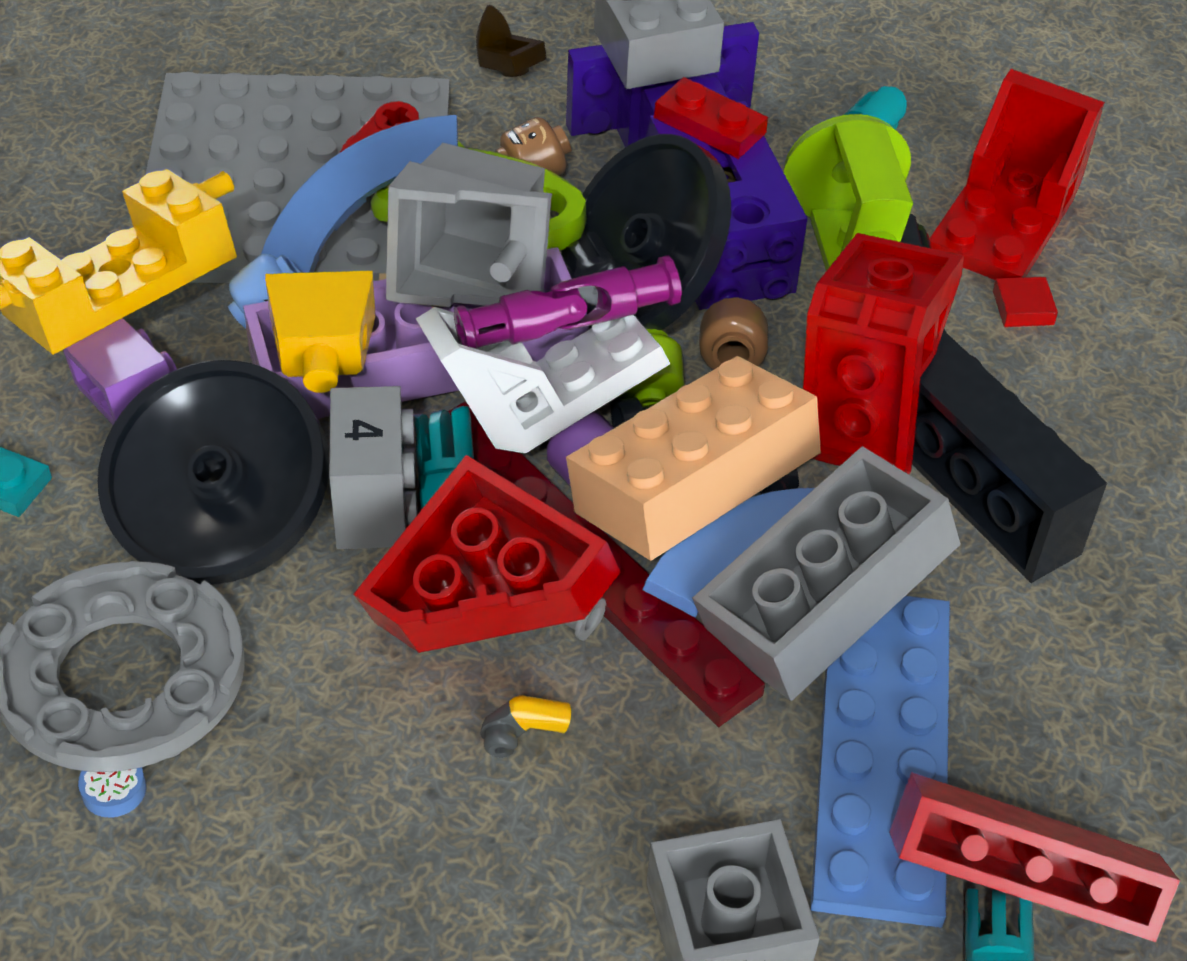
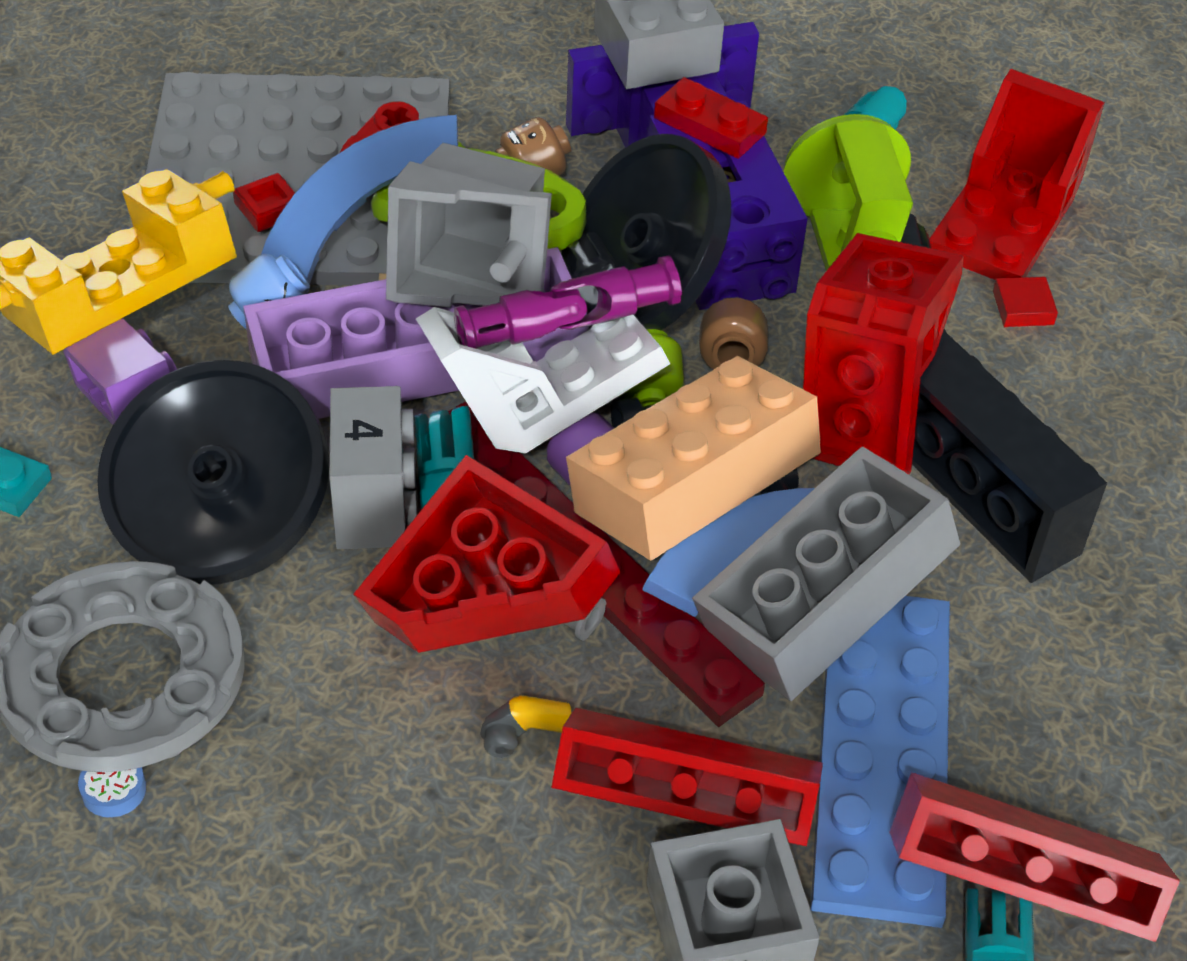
yellow torso [265,271,375,393] -> none
dark brown plate [476,5,547,77] -> none
none -> red tile [233,173,295,232]
none -> red brick [551,708,823,847]

